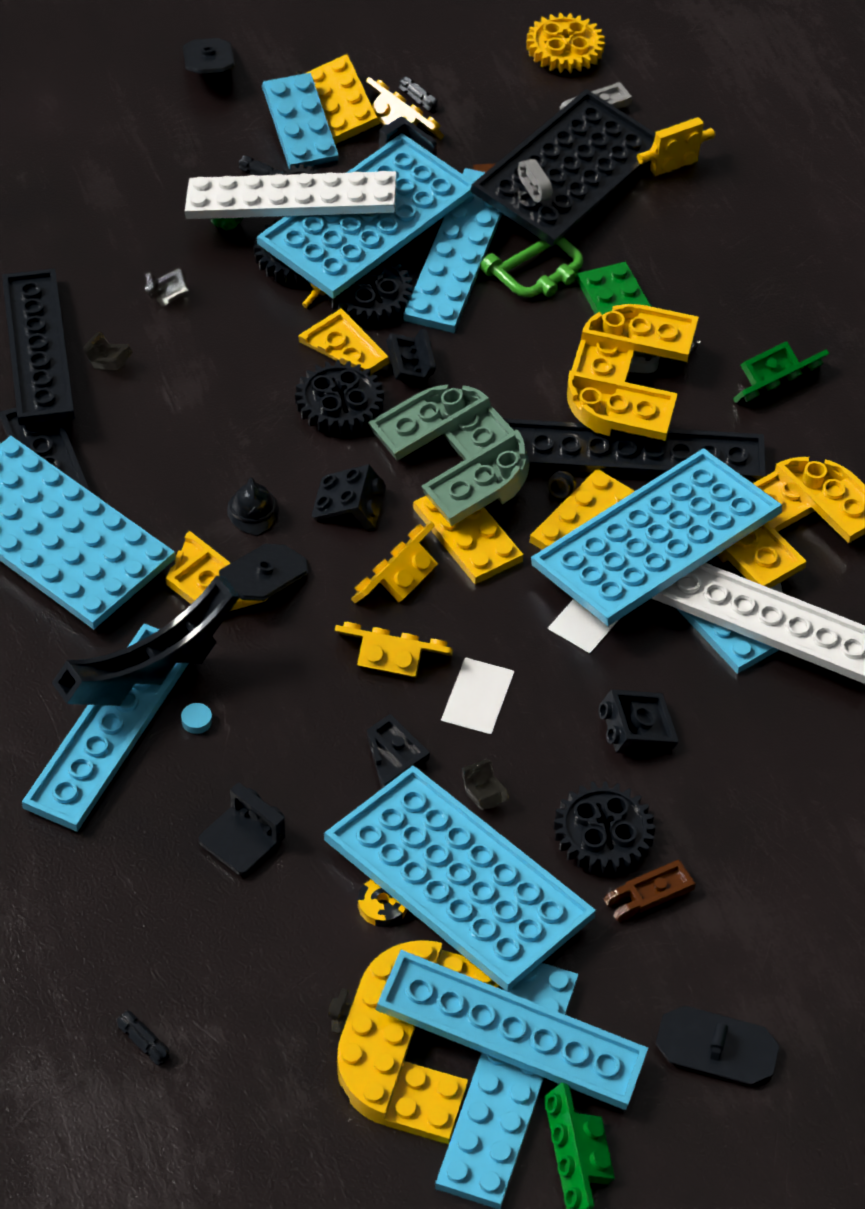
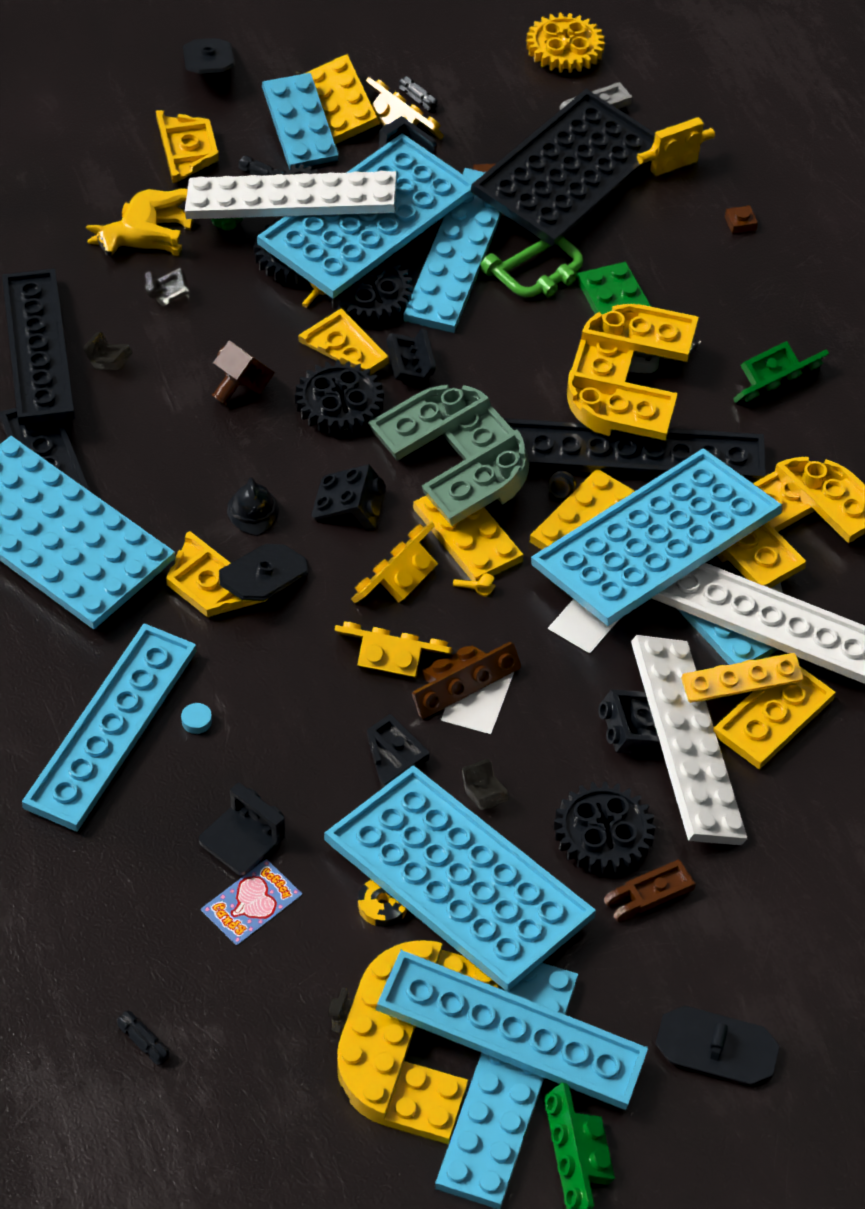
black arch [52,576,240,706] -> none
light grey beam [518,159,553,202] -> none
none -> yellow animal [86,188,194,256]
none -> yellow wing [156,110,219,183]
none -> sticker [201,859,302,945]
none -> reddish brown brick [212,340,275,405]
none -> reddish brown bracket [412,642,521,719]
none -> yellow hand [453,573,496,597]
none -> white plate [631,635,748,845]
none -> yellow bracket [681,653,803,703]
none -> yellow plate [713,667,836,770]
none -> reddish brown plate [725,206,758,234]

